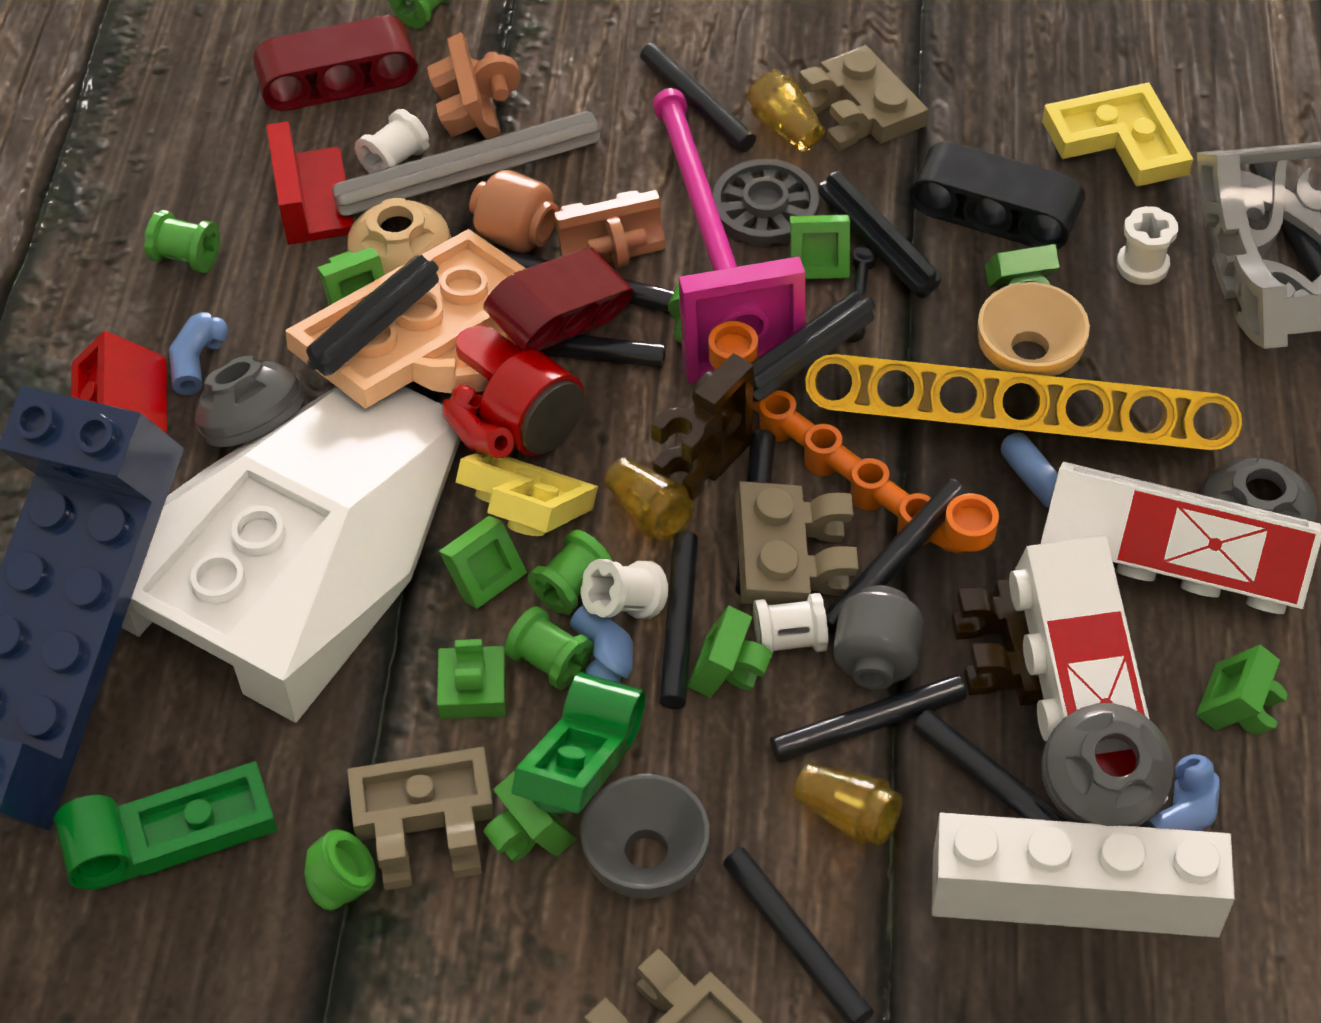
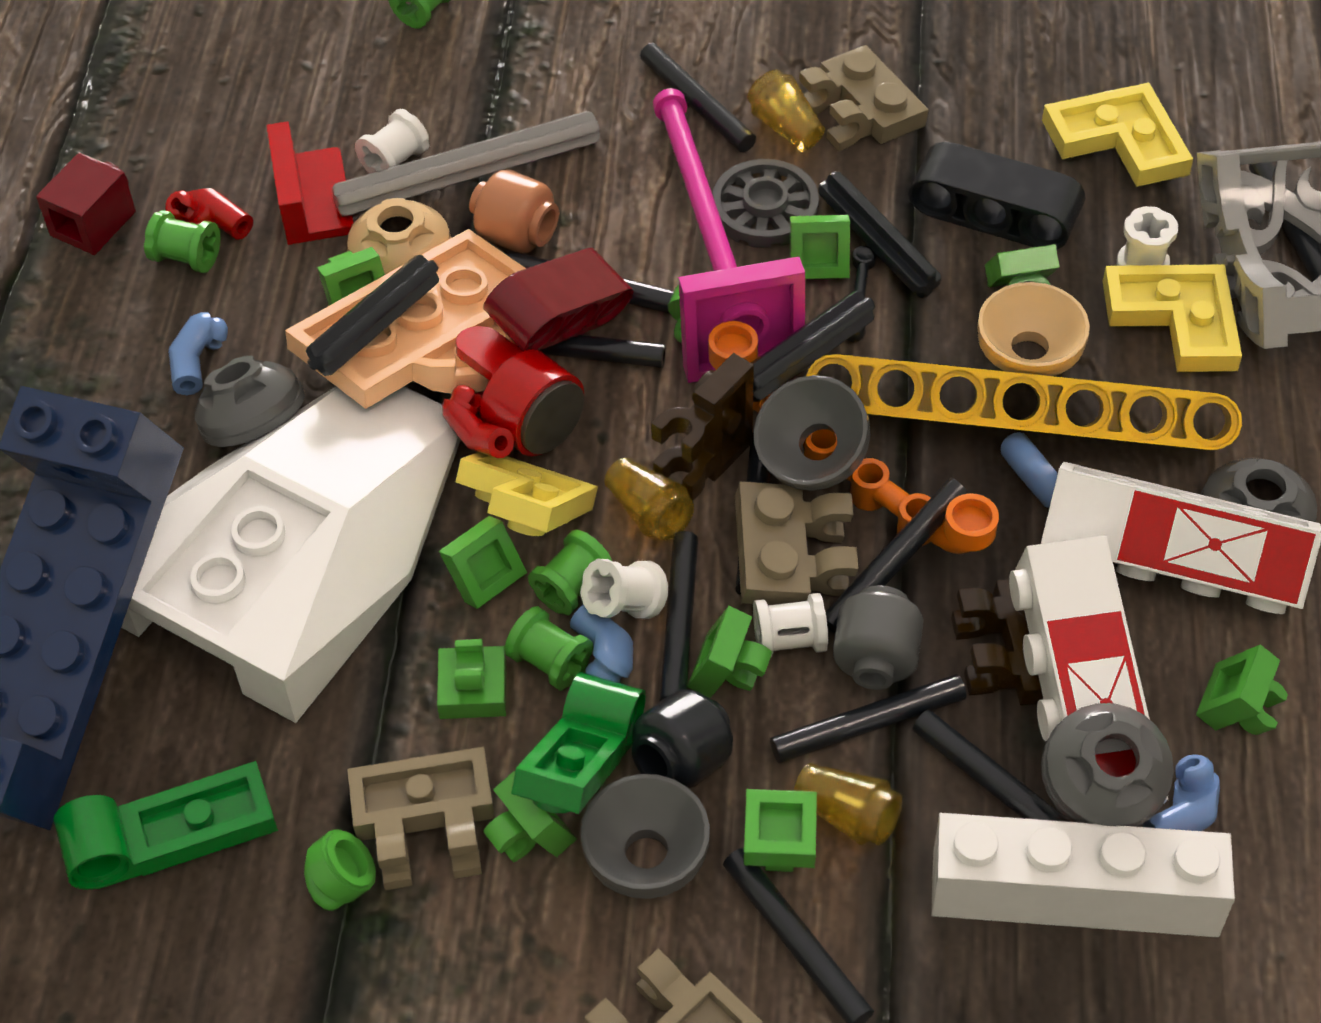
red panel [71,330,167,434] -> none
dark red beam [253,15,418,111] -> none
nougat hips [427,32,521,140] -> none
nougat hips [554,190,666,269] -> none
none -> dark red brick [36,152,136,256]
none -> red arm [165,189,254,240]
none -> black head [632,689,733,789]
none -> bright green tile [744,789,817,872]
none -> dark grey piece [754,375,871,491]
none -> light yellow plate [1103,264,1242,372]

